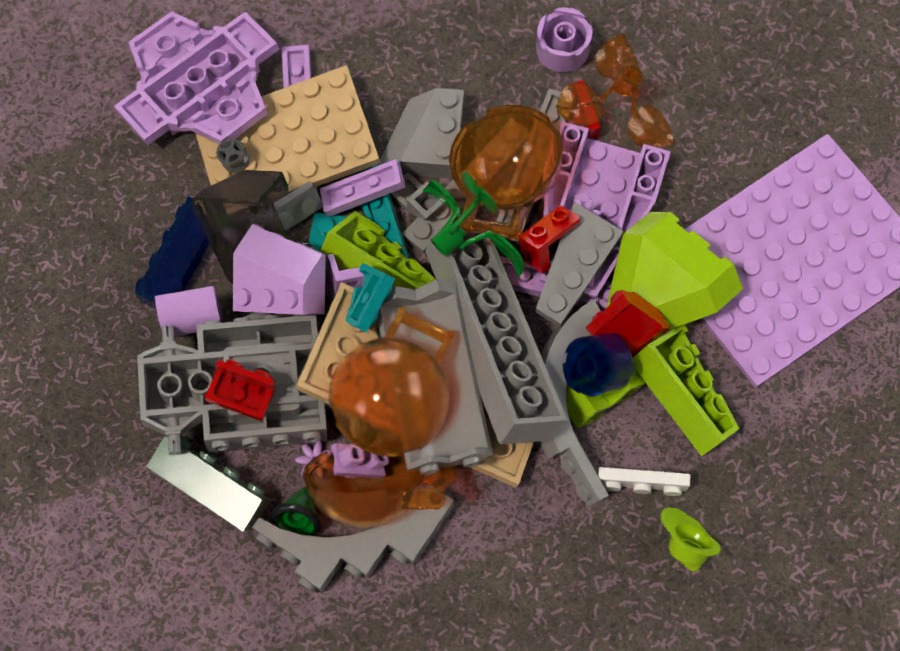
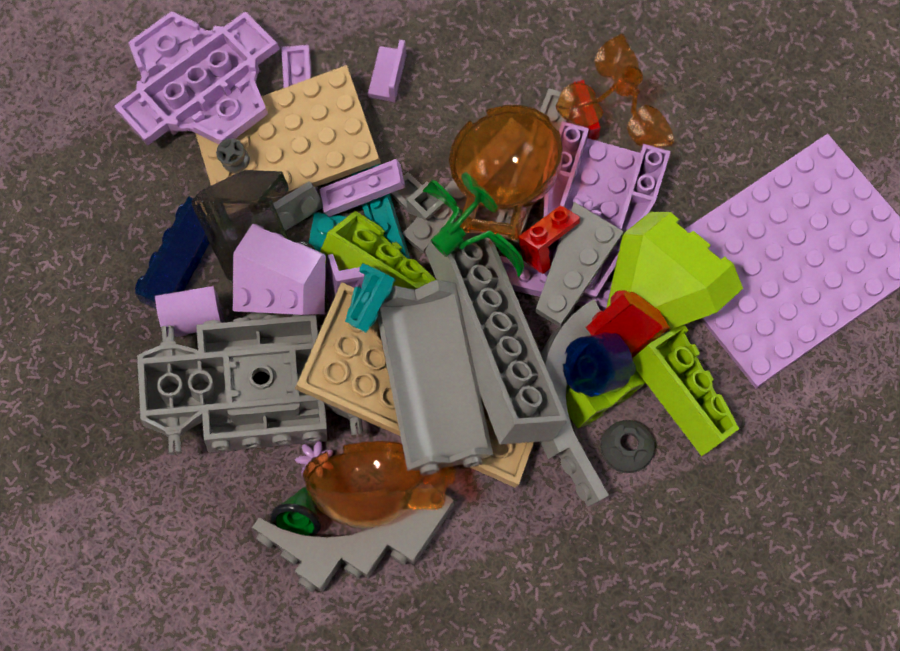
brick [146,436,271,531] -> none
red bracket [204,359,276,422] -> none
clear orange windscreen [328,306,455,457] -> none
lavender hips [331,443,389,478] -> none
light grey wedge [380,88,464,179] -> none
lavender brick [536,8,592,72] -> none
white plate [597,467,690,496] -> none
lime piece [660,507,721,572] -> none
none -> lavender panel [368,40,406,102]
none -> dark grey piece [600,420,655,473]

